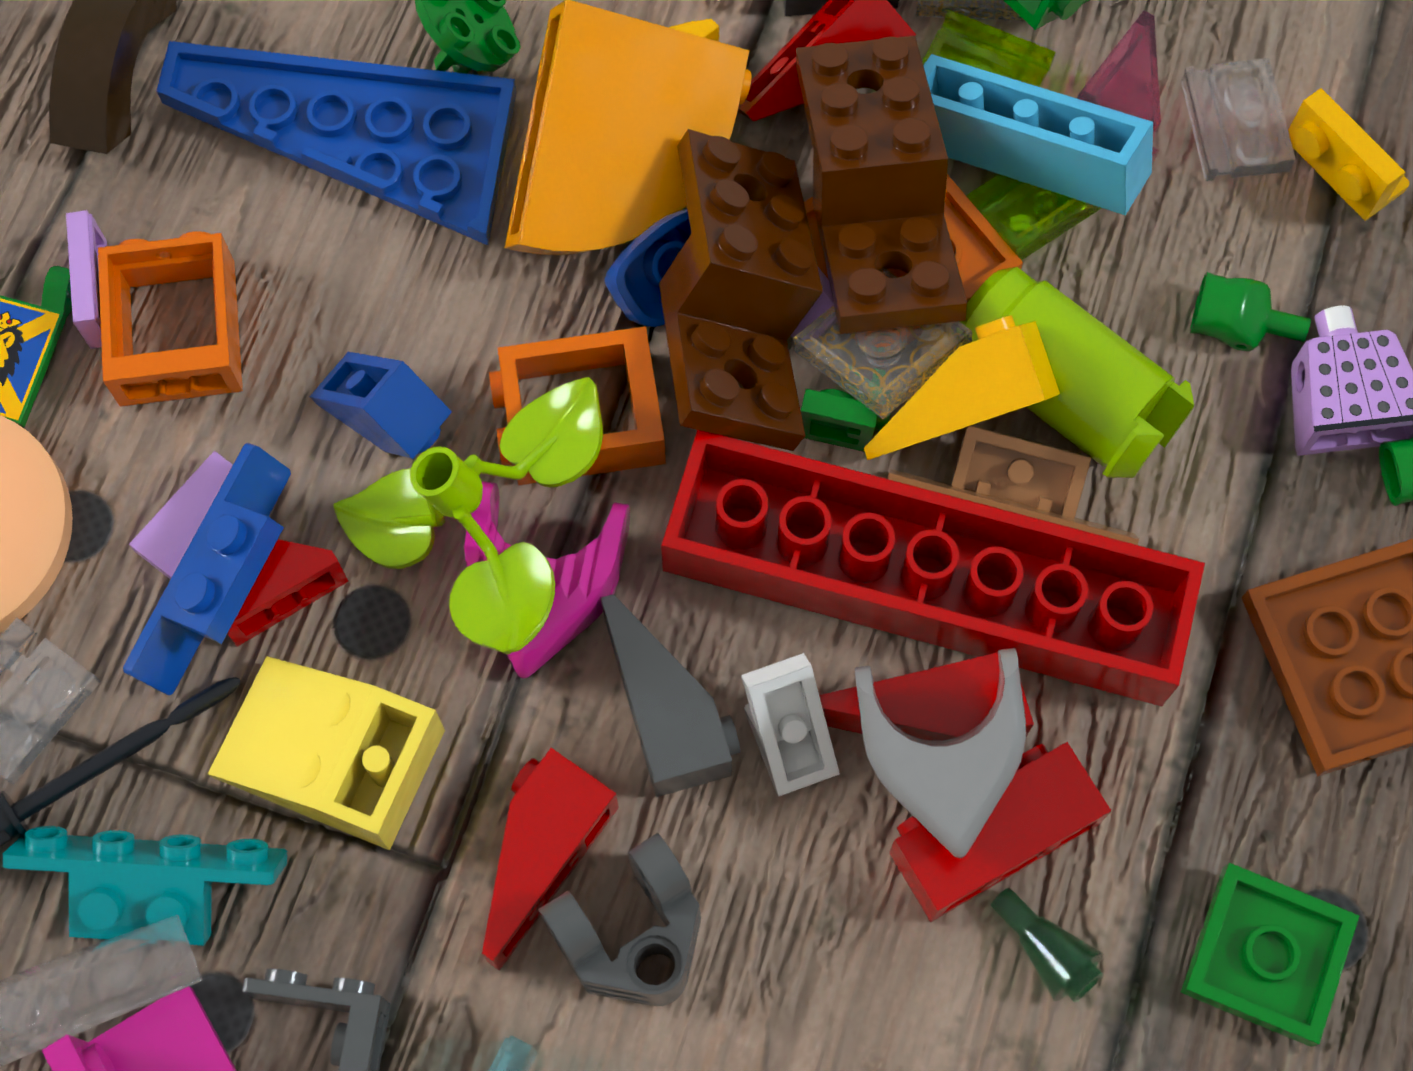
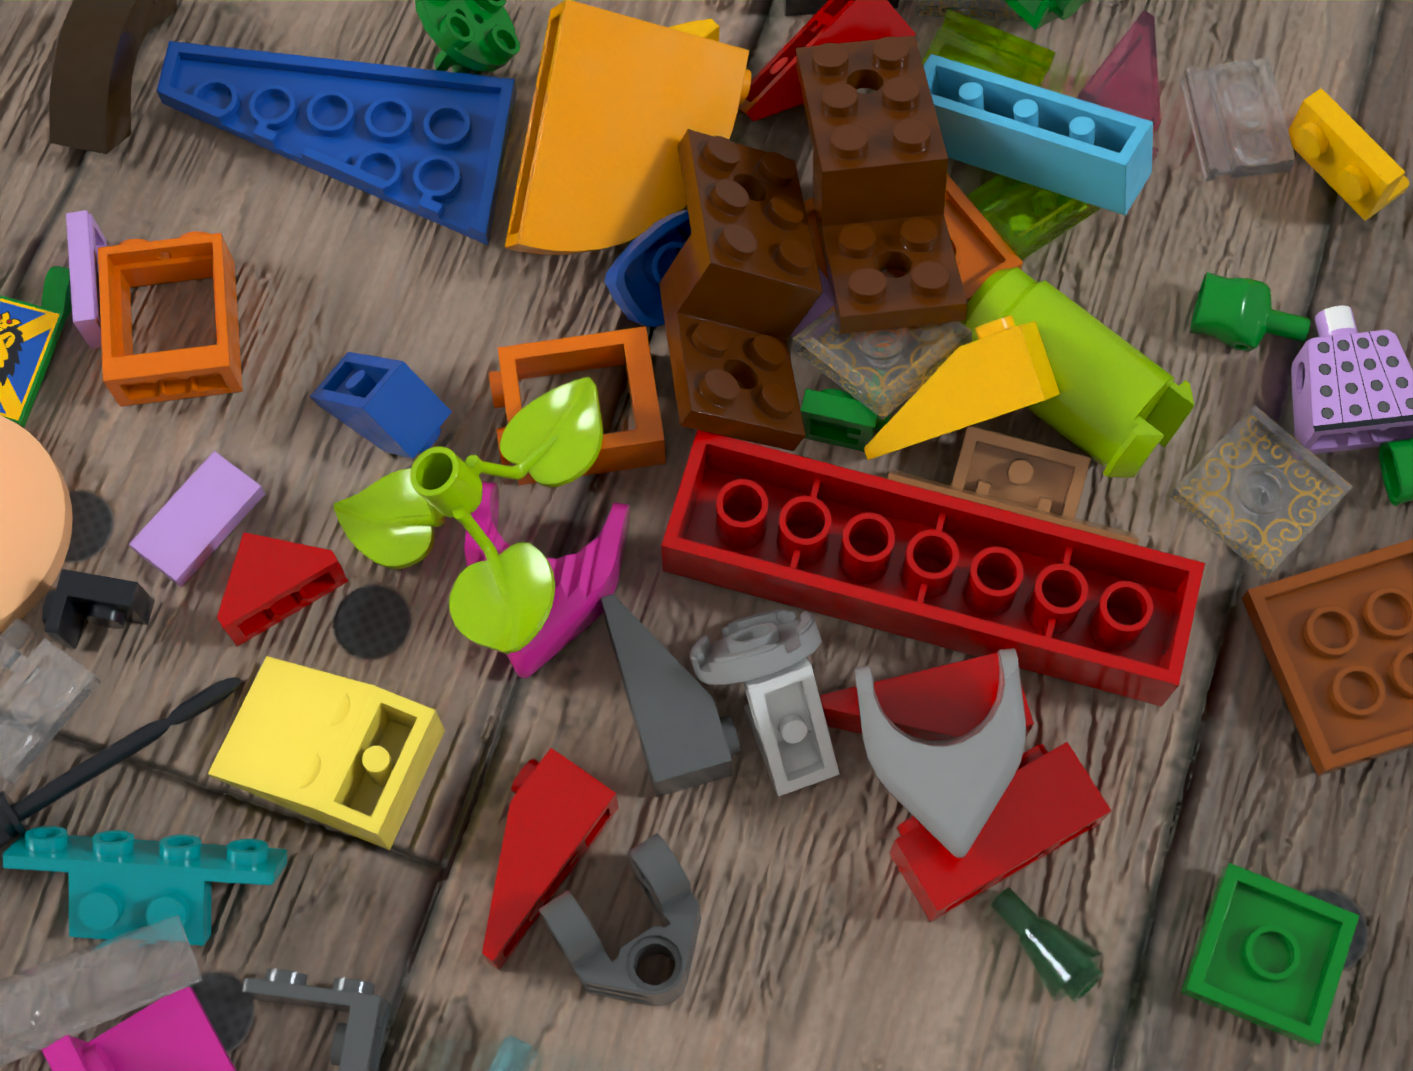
blue bracket [123,443,291,695] -> none
none -> black bracket [42,569,155,649]
none -> light grey tile [690,609,822,684]
none -> clear plate [1170,405,1353,579]

